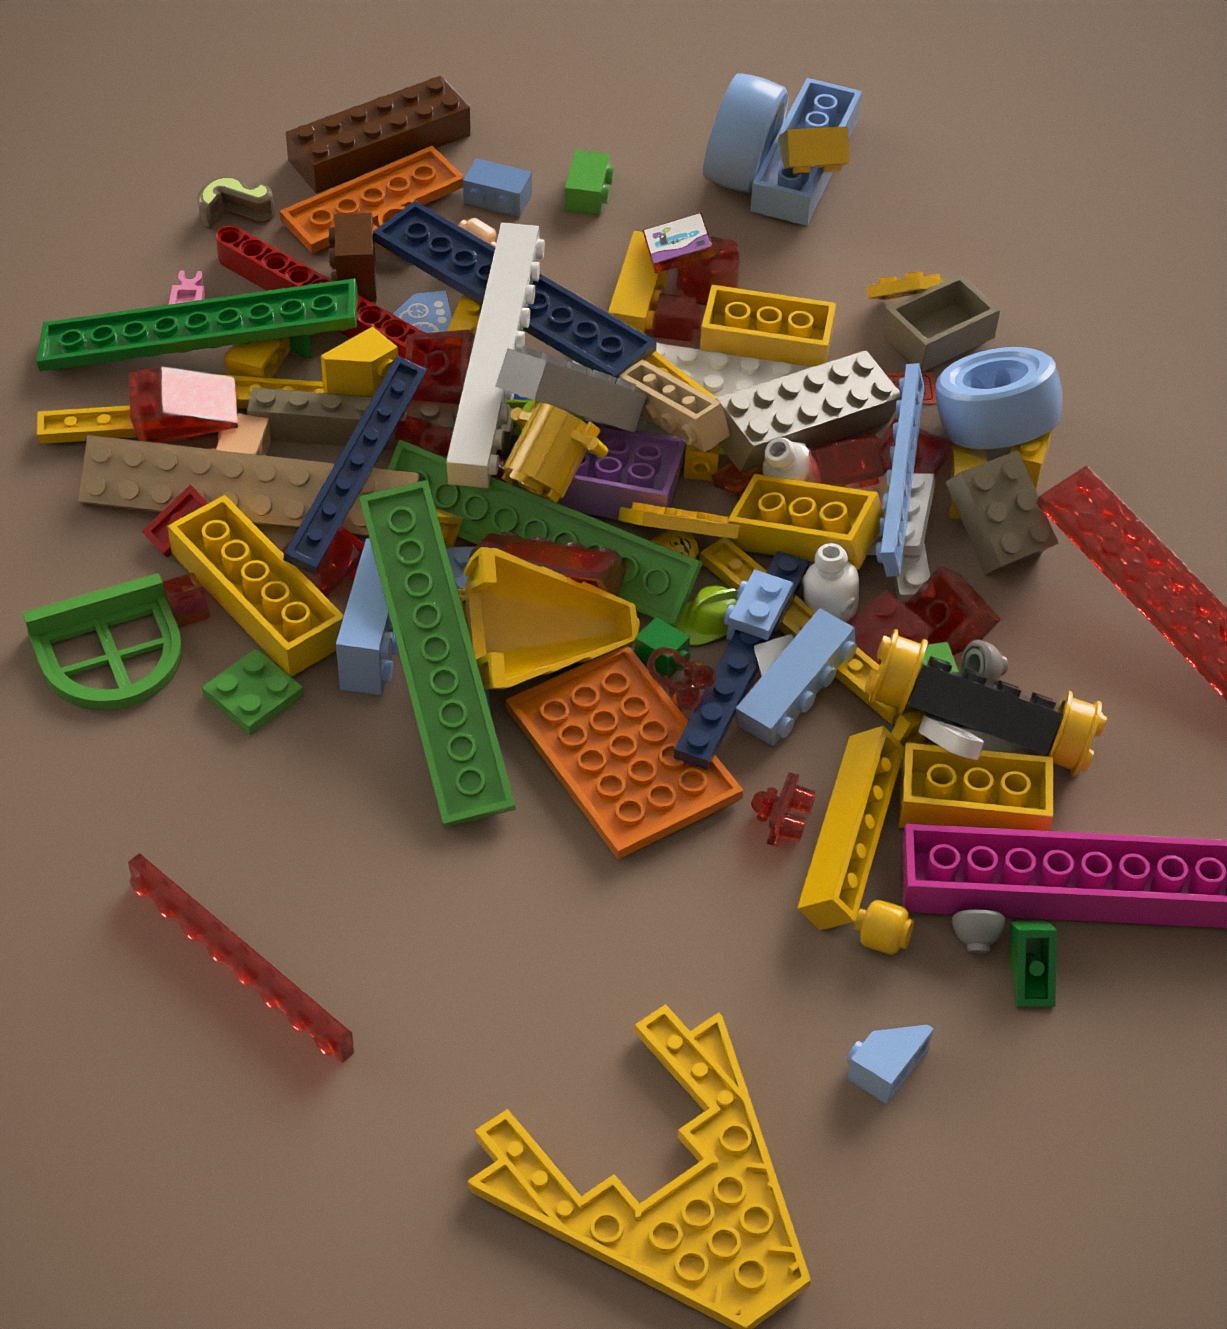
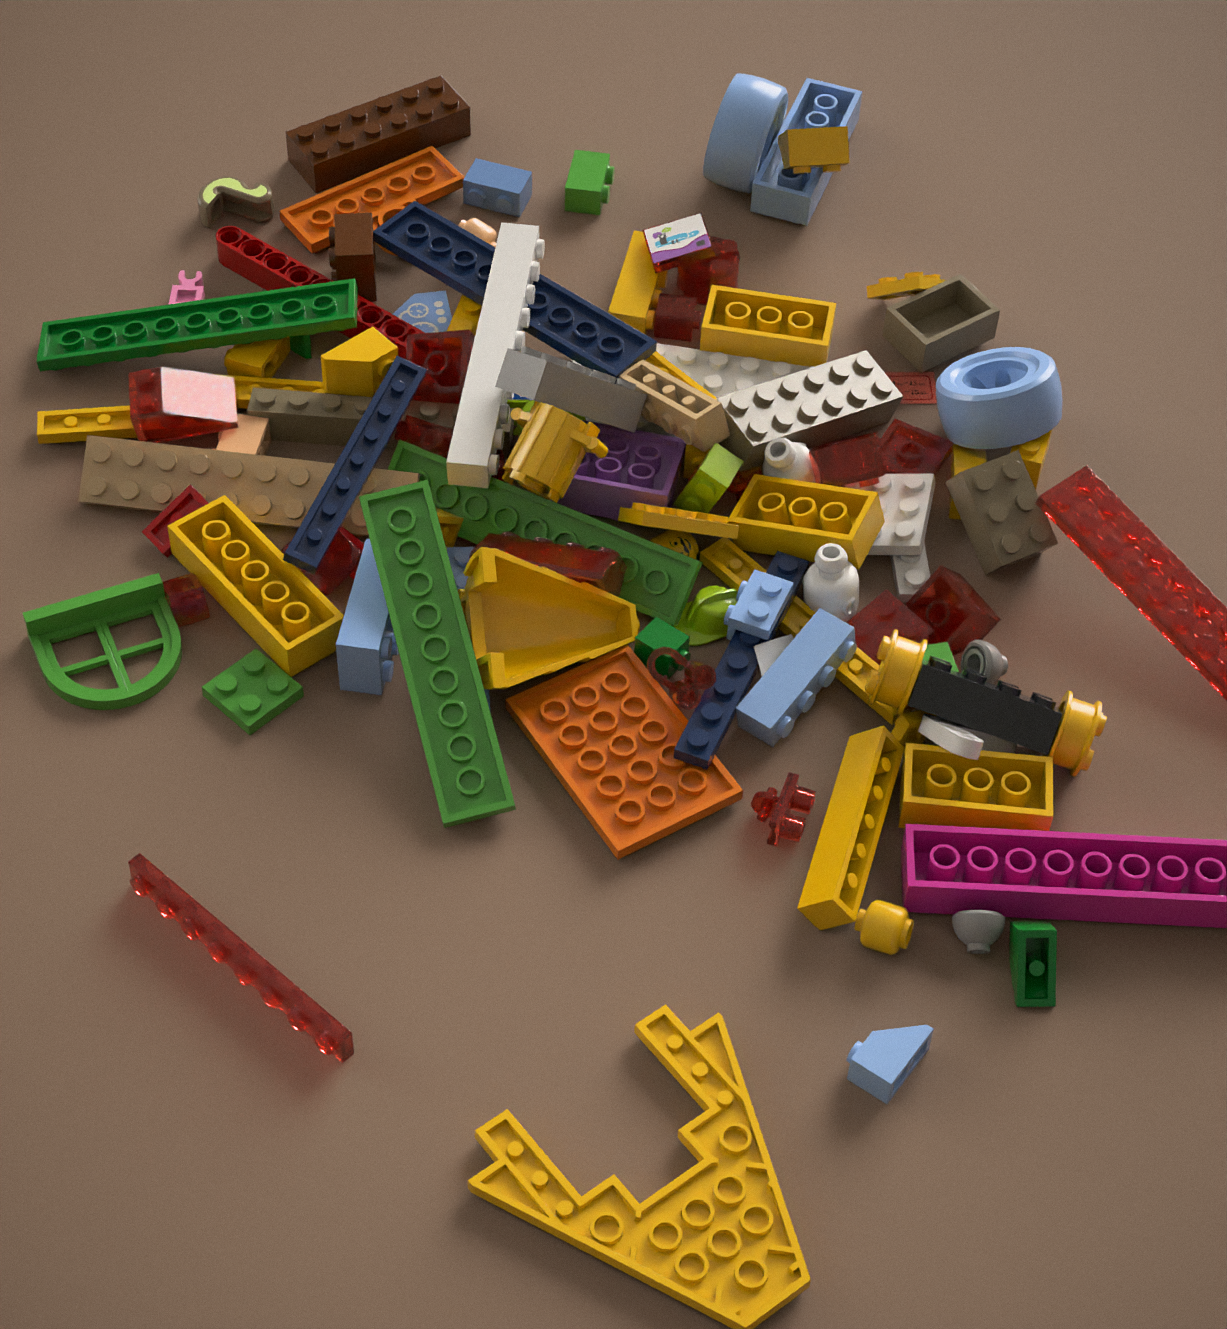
light blue plate [876,363,925,577] -> none
none -> lime brick [674,443,744,513]

